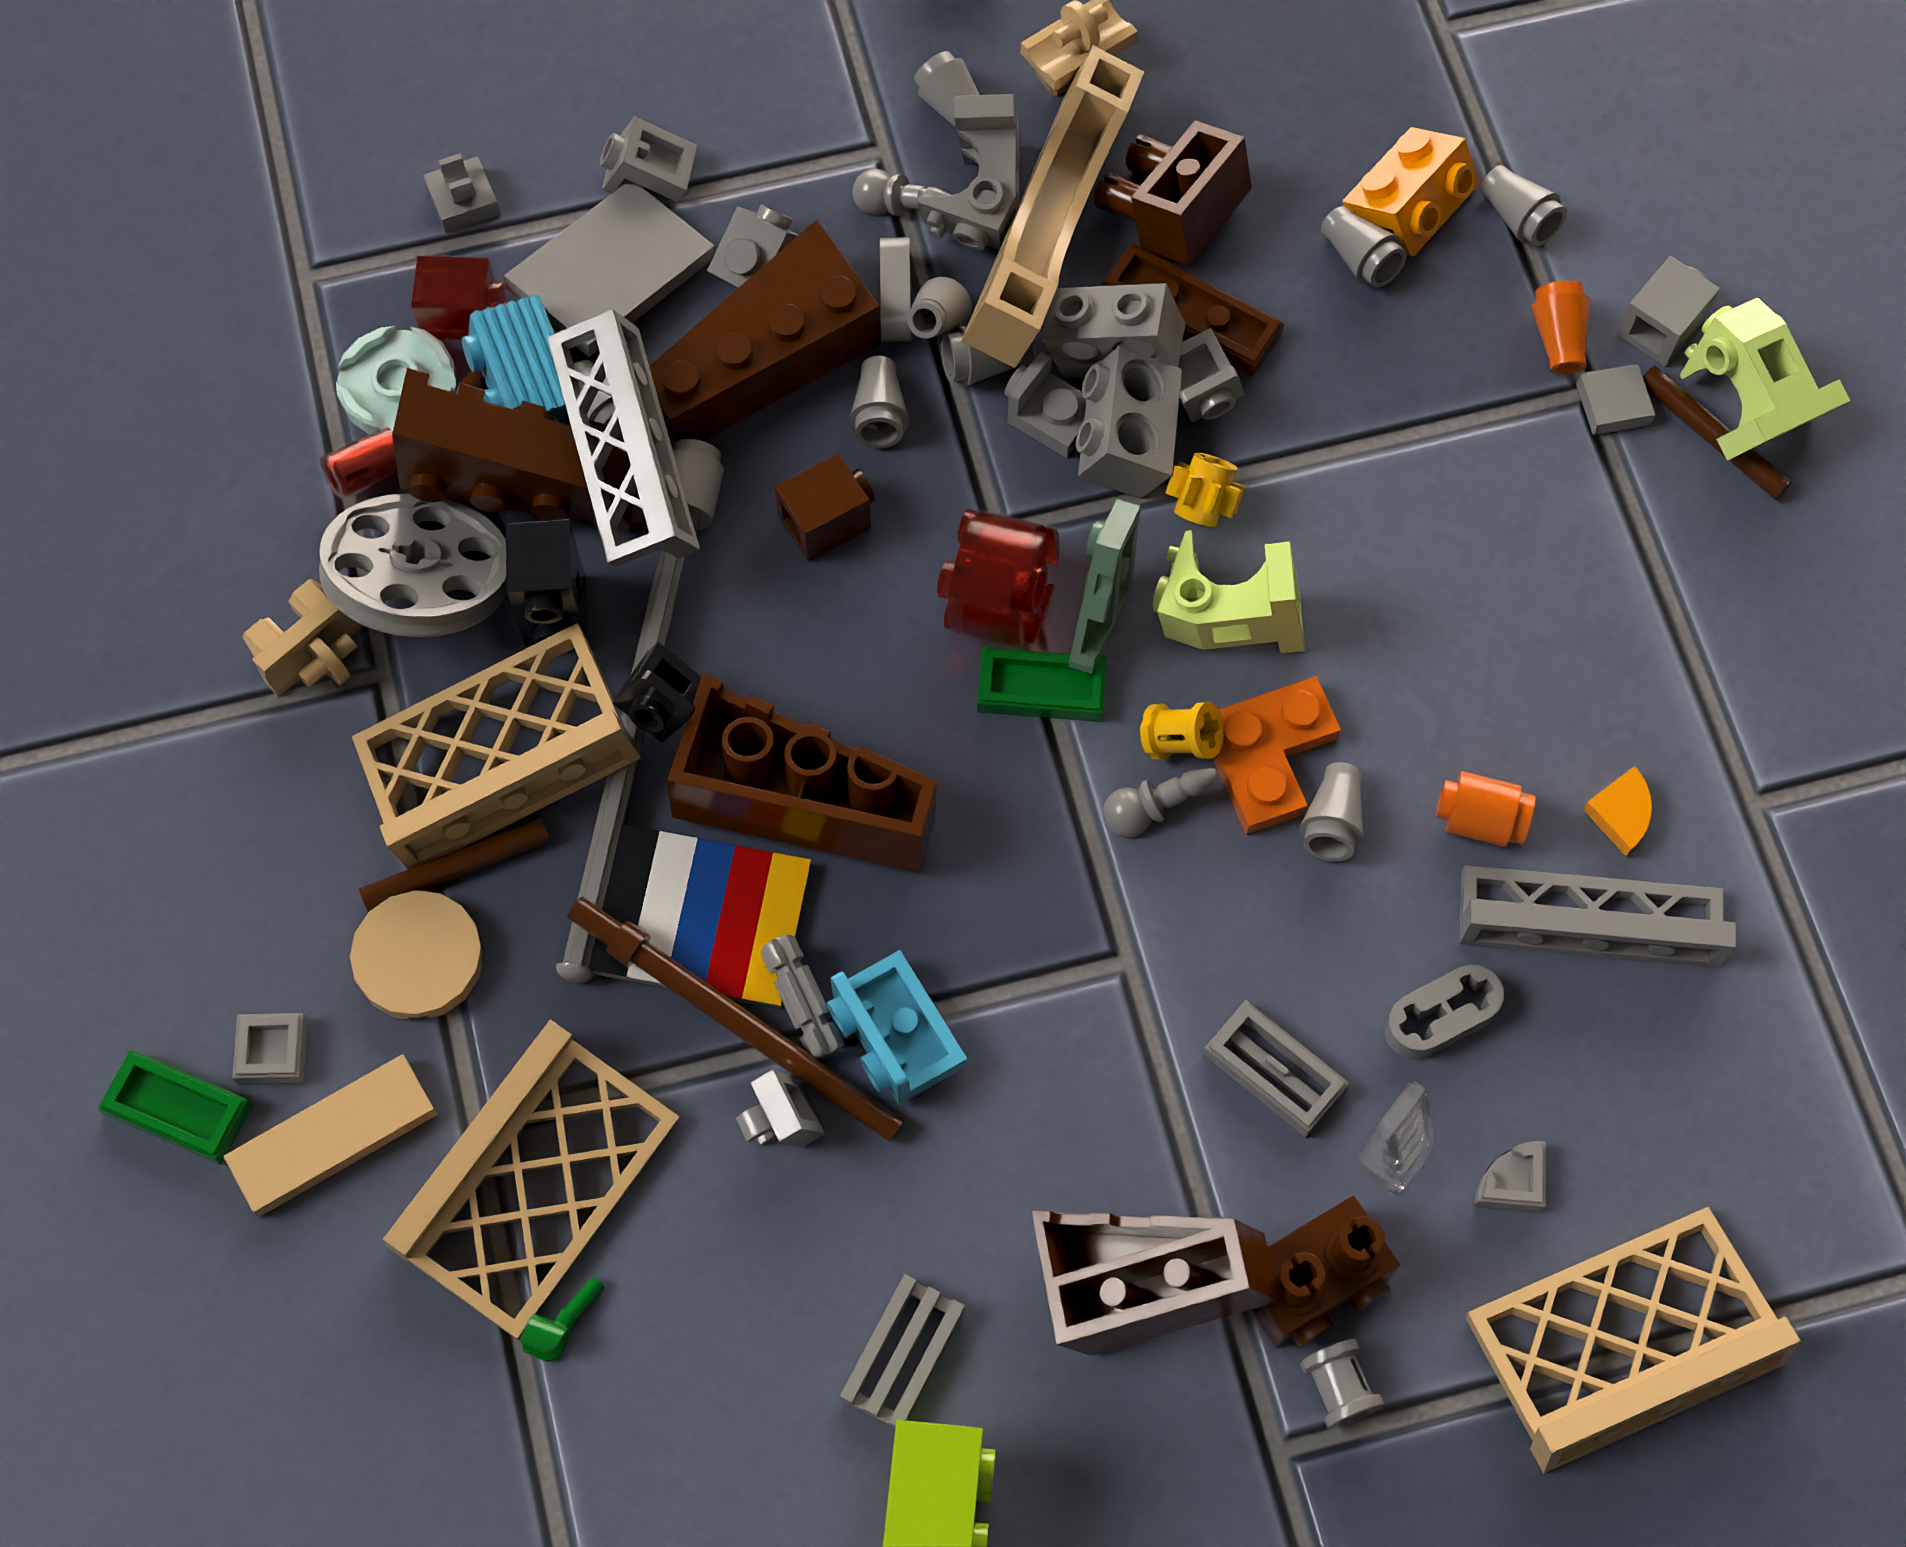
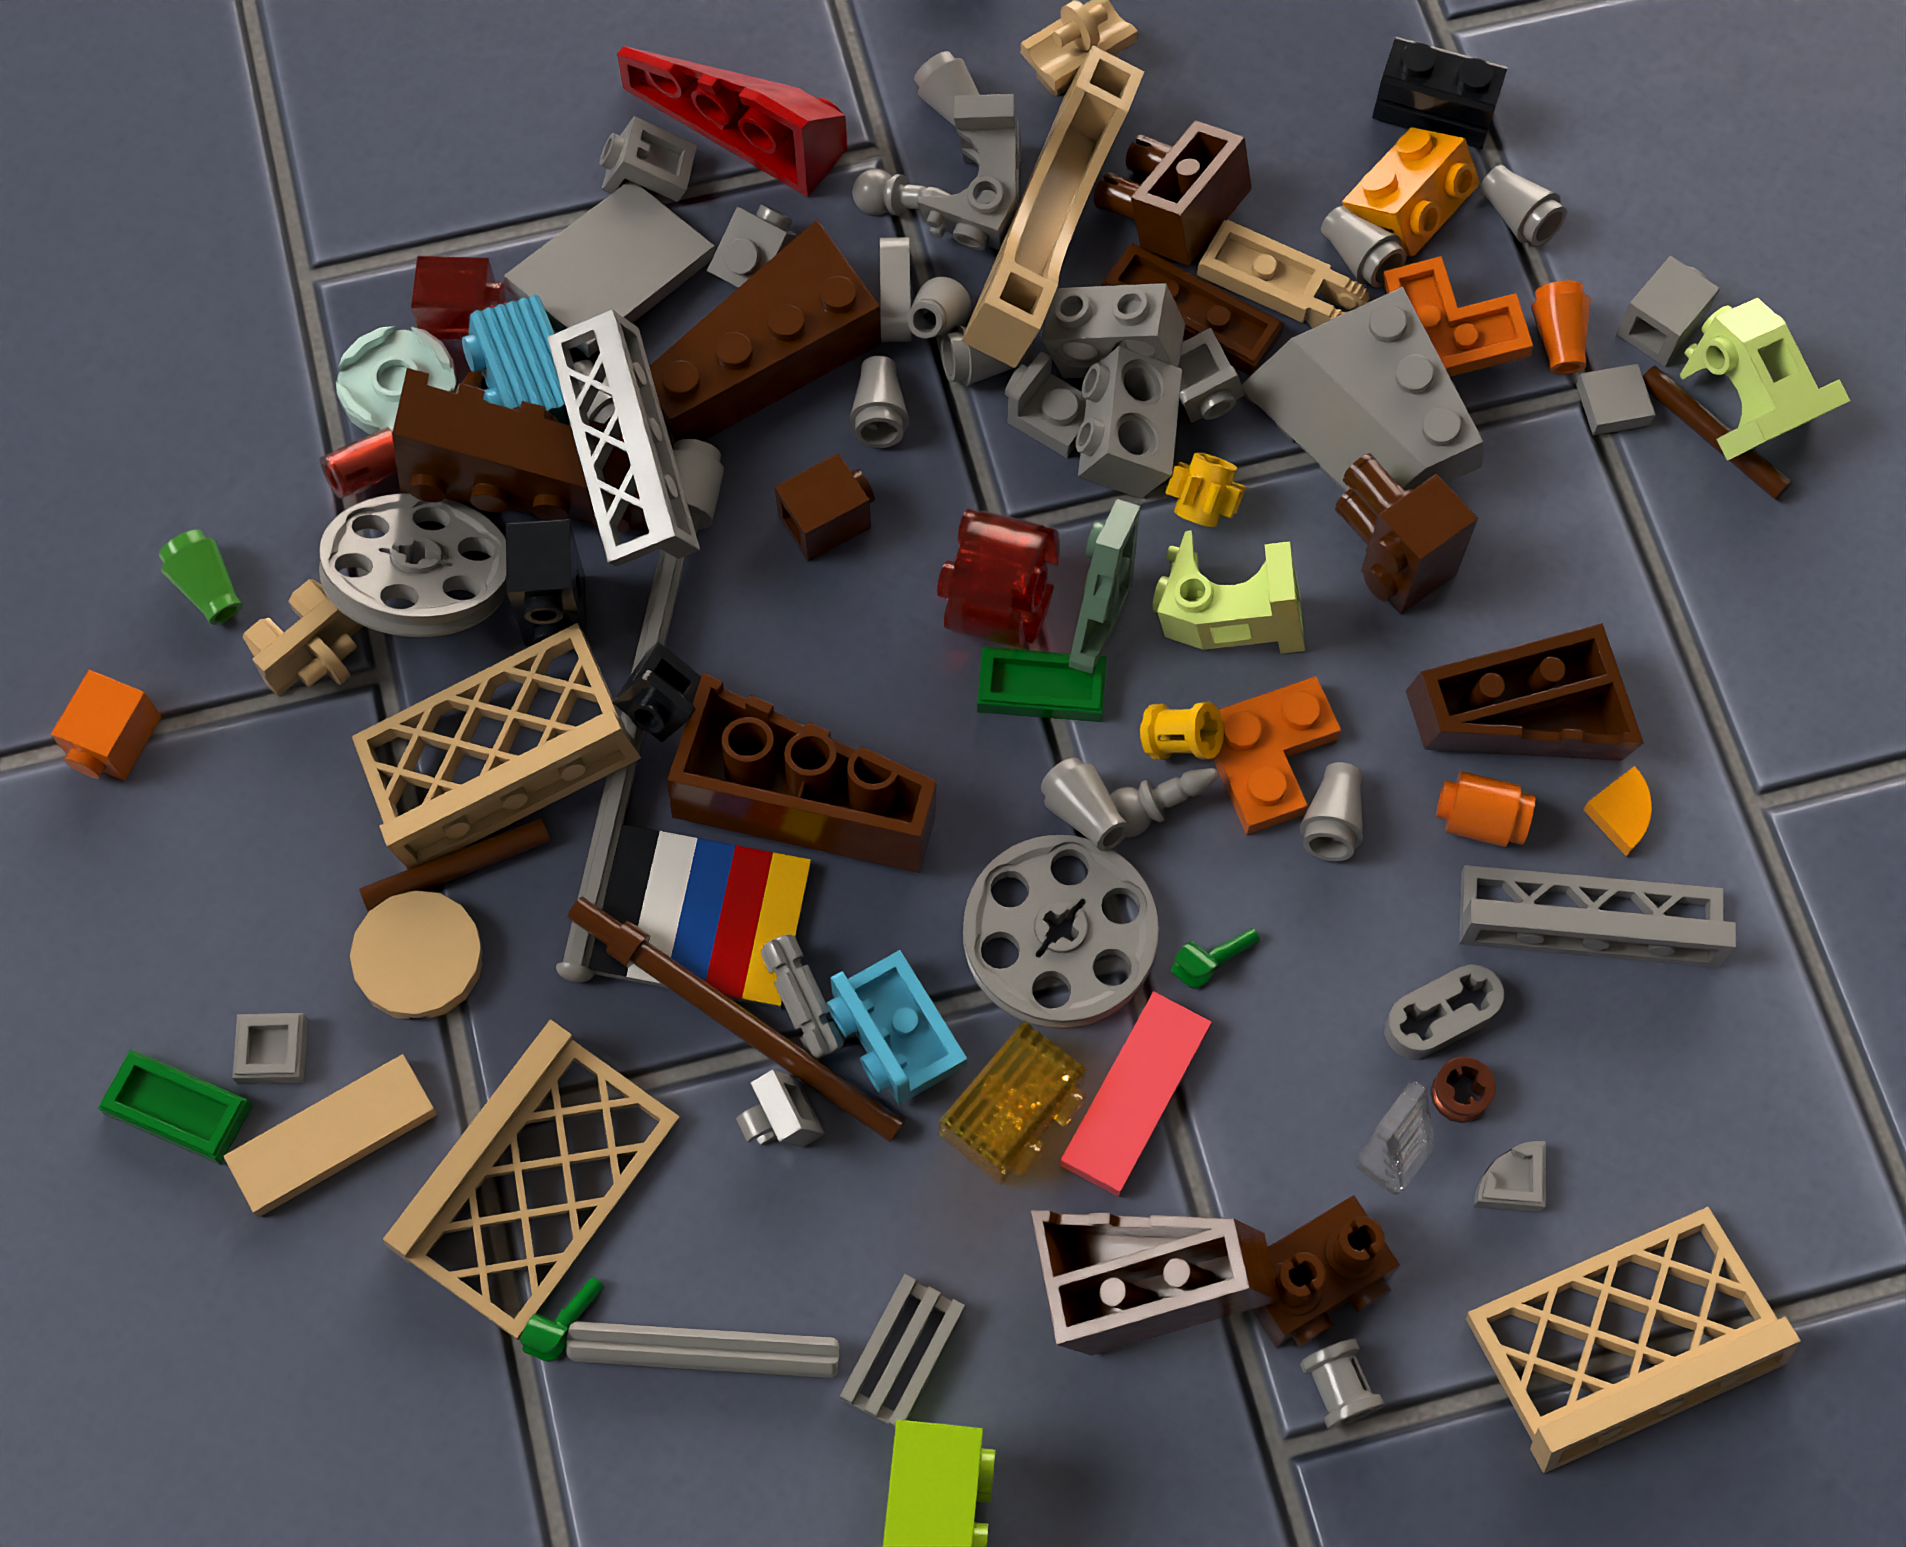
light grey tile [423,153,500,233] -> none
light grey tile [1203,1000,1349,1138] -> none
none -> orange brick [51,670,162,781]
none -> bright green cone [159,529,243,625]
none -> light grey axle [566,1322,840,1378]
none -> red wedge [617,46,848,197]
none -> clear yellow brick [939,1021,1087,1185]
none -> light grey wedge [963,835,1159,1029]
none -> light grey cone [1041,758,1129,851]
none -> coral tile [1060,991,1212,1197]
none -> green hand [1170,928,1260,989]
none -> tan hinge [1197,220,1370,328]
none -> light grey wedge [1242,287,1484,493]
none -> reddish brown brick [1335,453,1478,614]
none -> black brick [1372,36,1508,149]
none -> orange plate [1383,256,1533,377]
none -> reddish brown wedge [1406,623,1644,761]
none -> copper bush [1431,1056,1496,1123]

